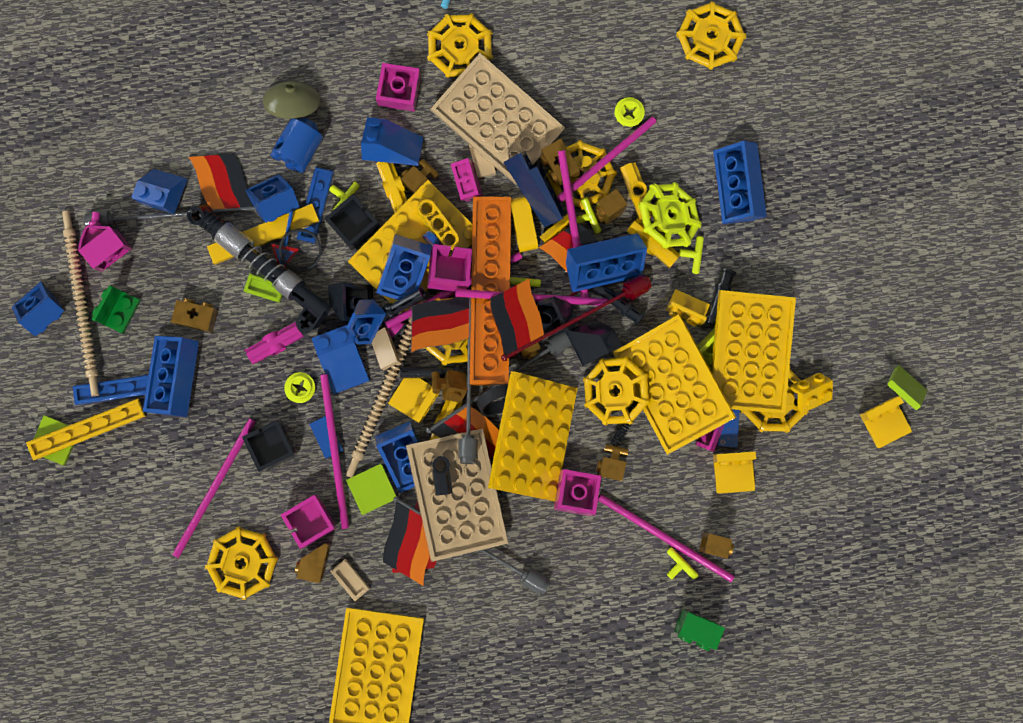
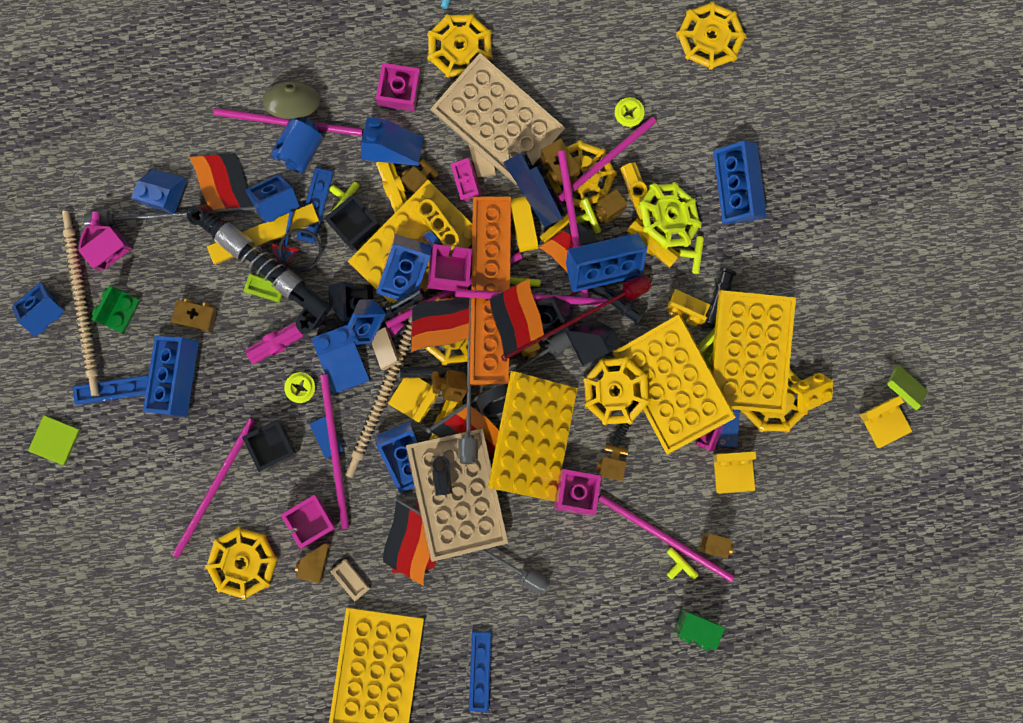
yellow tile [26,399,146,461] -> none
lime tile [346,464,396,515] -> none
none -> dark pink piece [214,108,363,136]
none -> blue tile [469,631,491,712]

